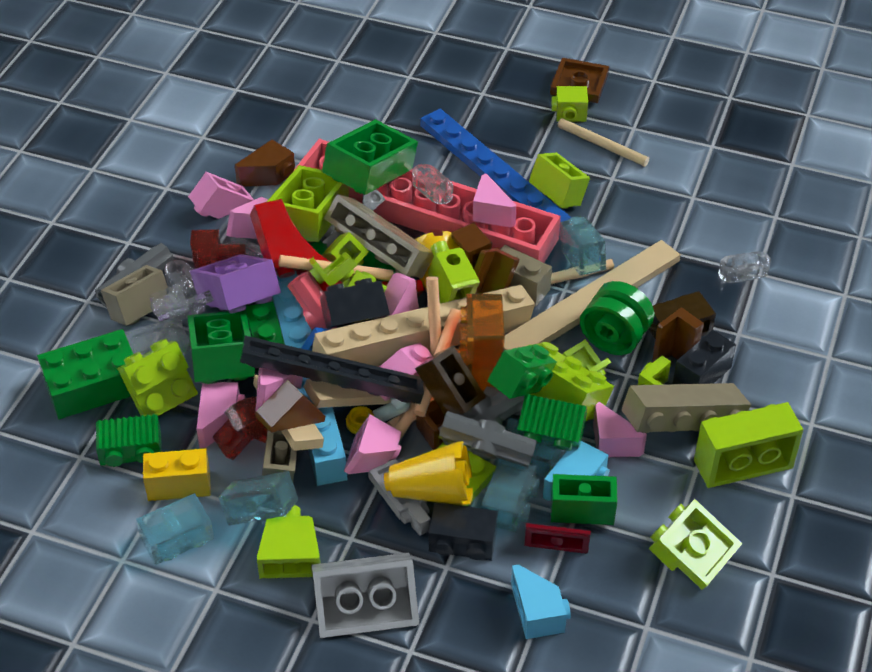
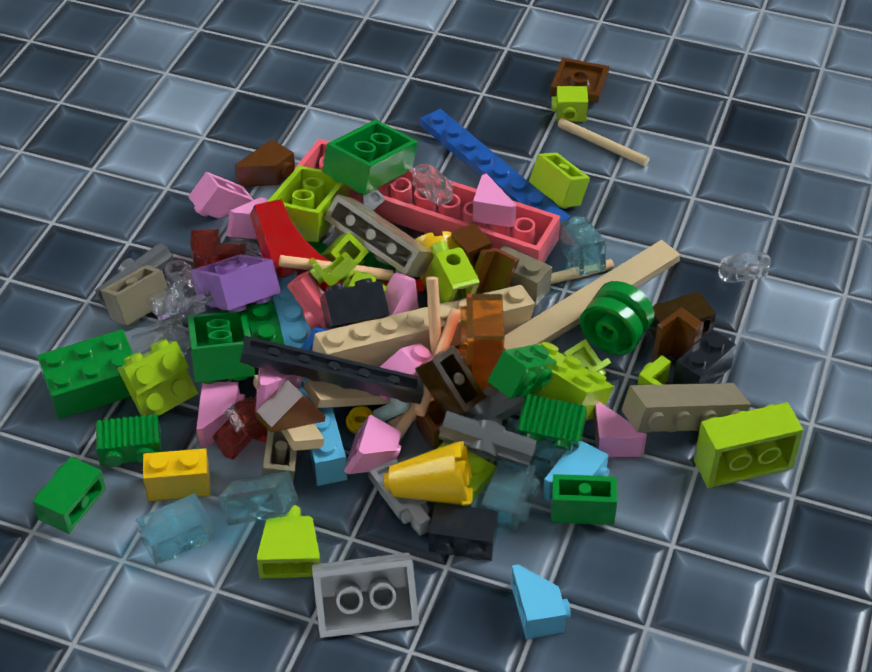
dark red slope [524,523,591,554] -> none
plate [649,499,742,590] -> none
none -> green brick [33,457,106,534]

